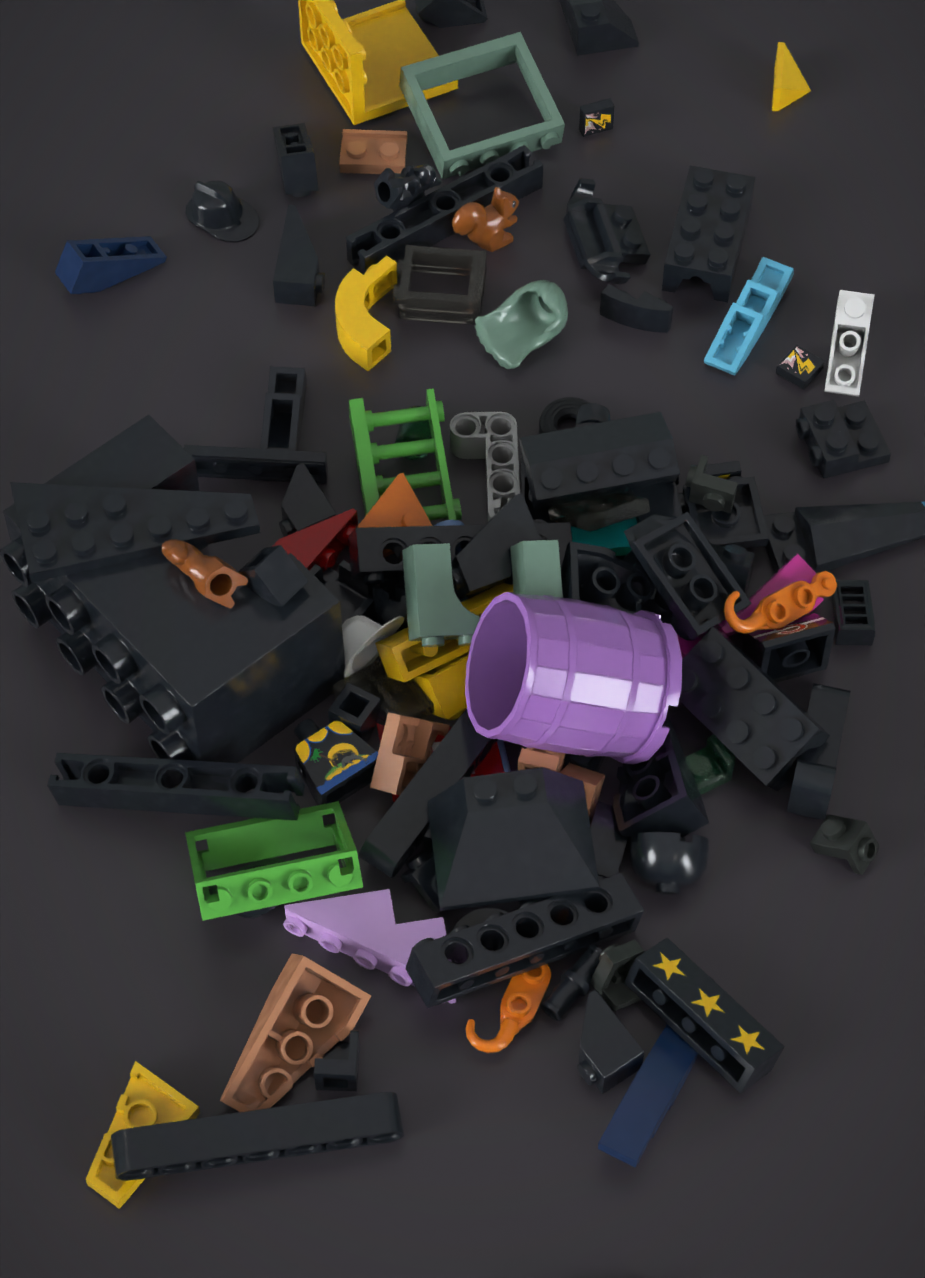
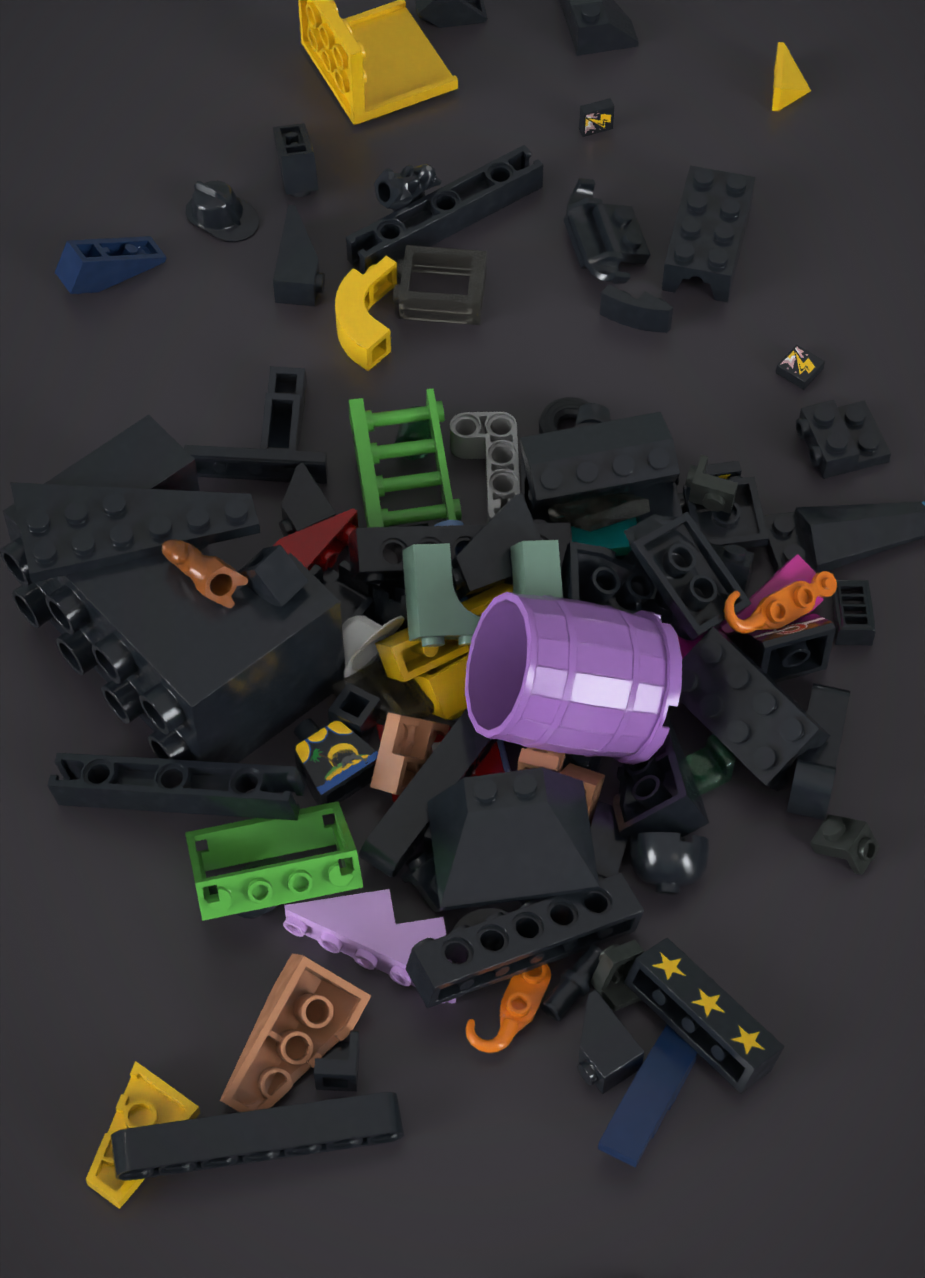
nougat plate [339,129,408,174] -> none
orange wing [357,473,432,558] -> none
sand green window [399,32,565,179] -> none
dark orange animal [452,187,519,252] -> none
sand green piece [475,280,568,369] -> none
medium azure slope [703,257,794,376] -> none
white slope [824,290,874,397] -> none

